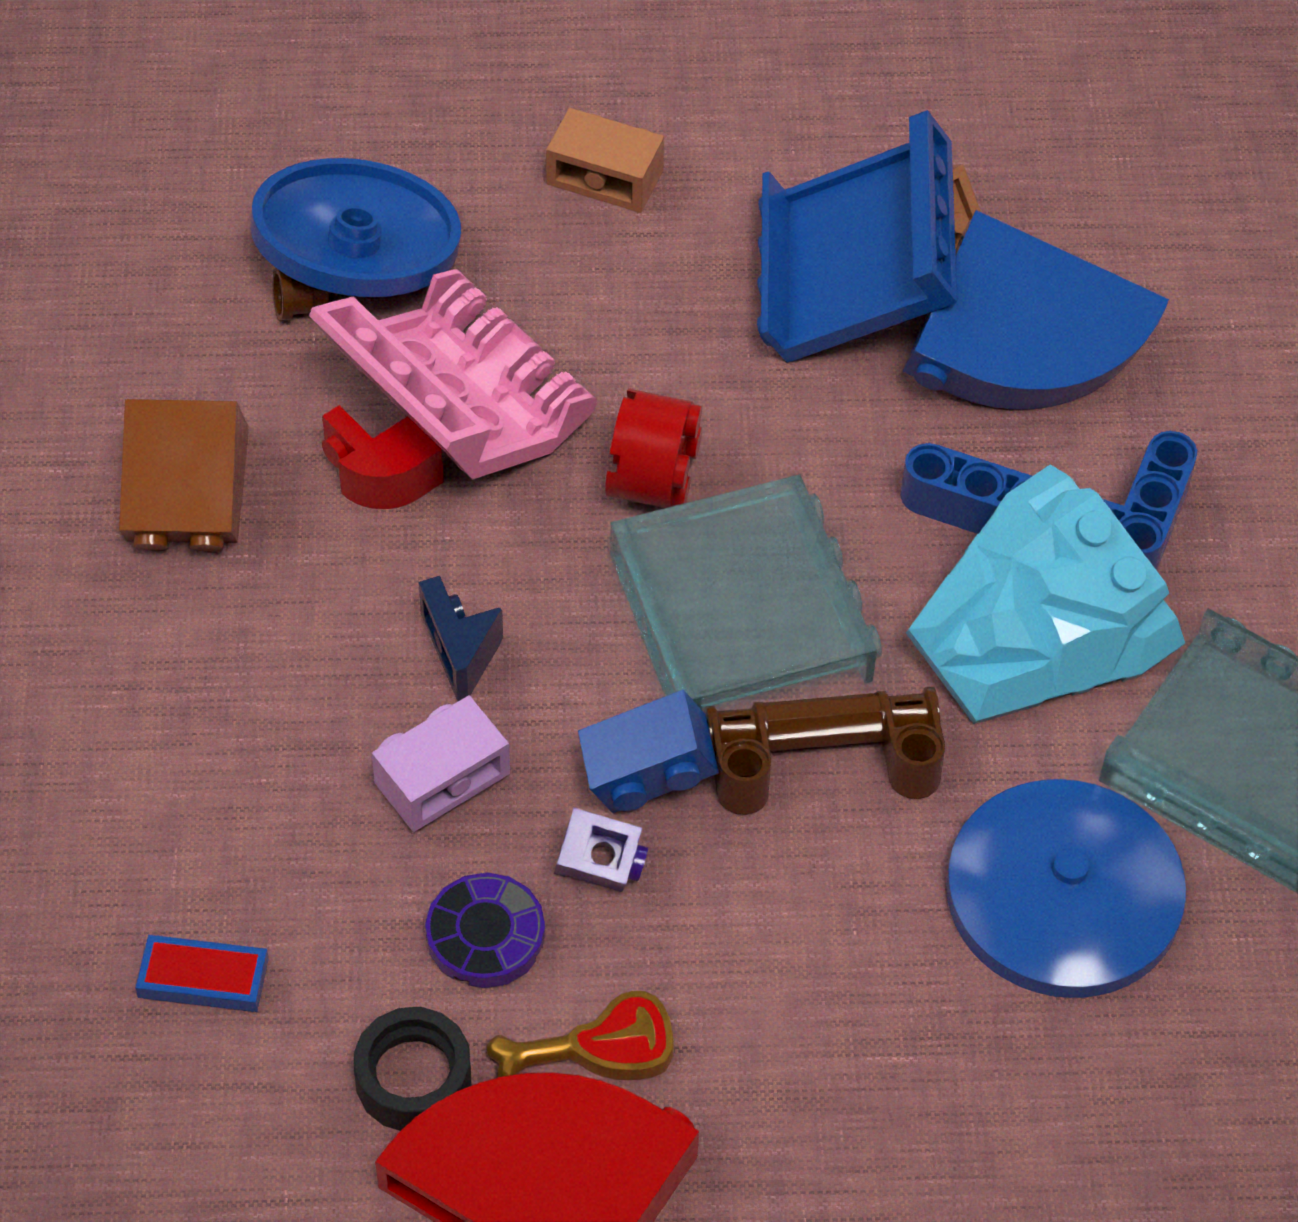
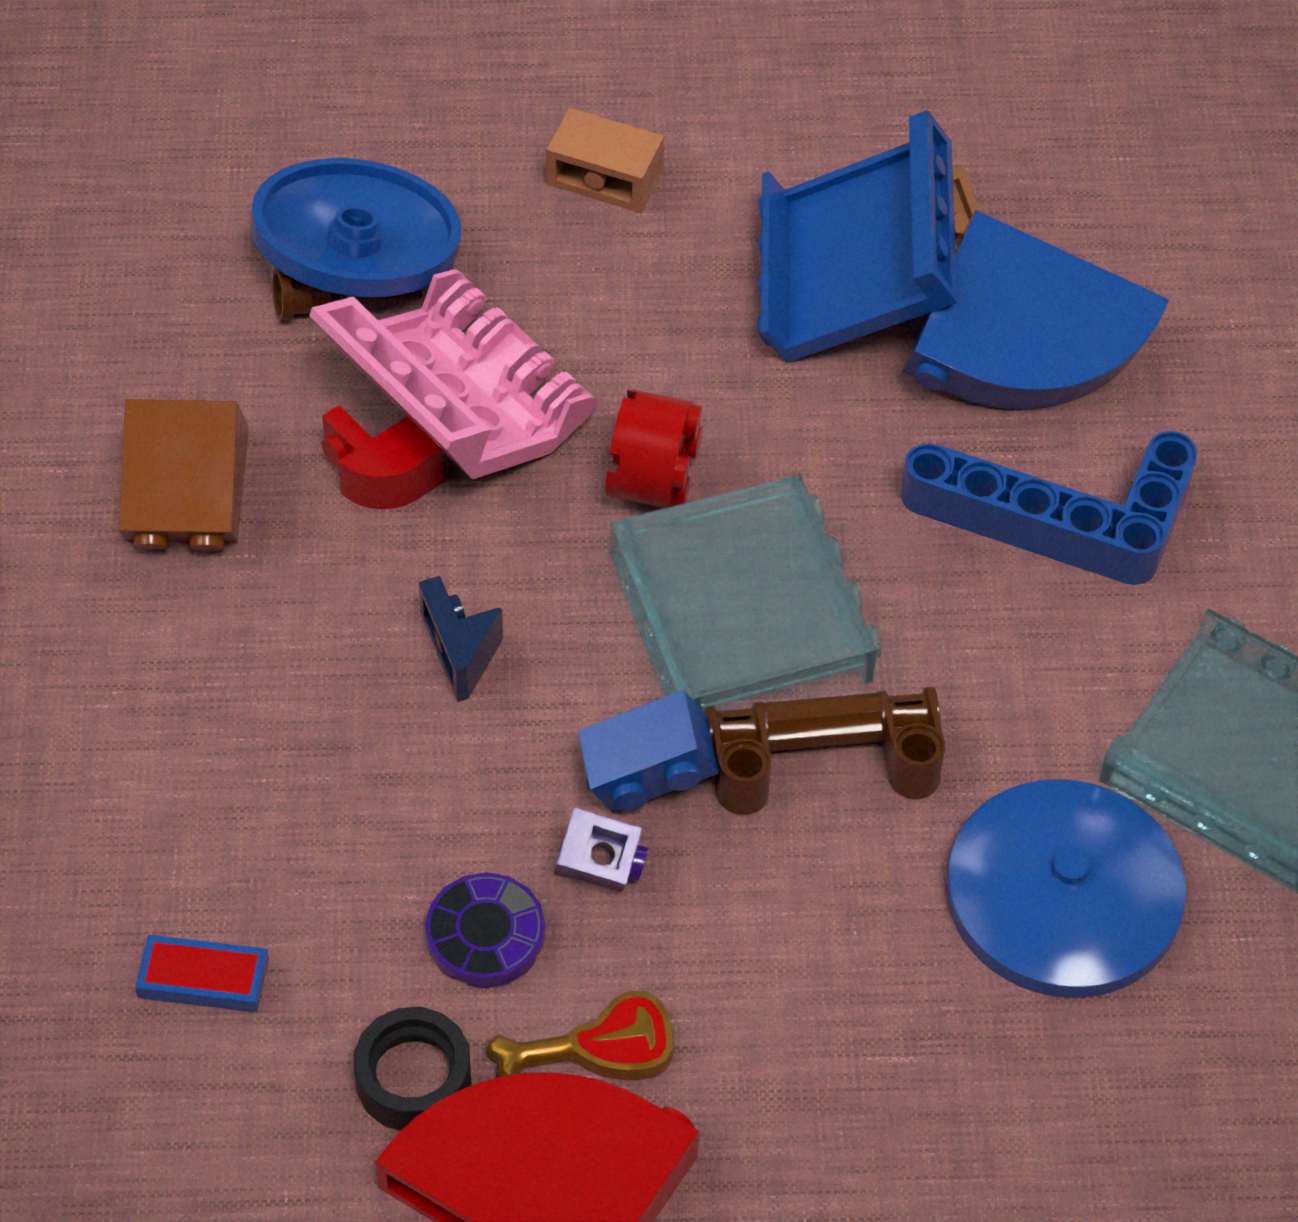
lavender brick [372,695,510,832] -> none
medium azure wedge [906,464,1185,724] -> none

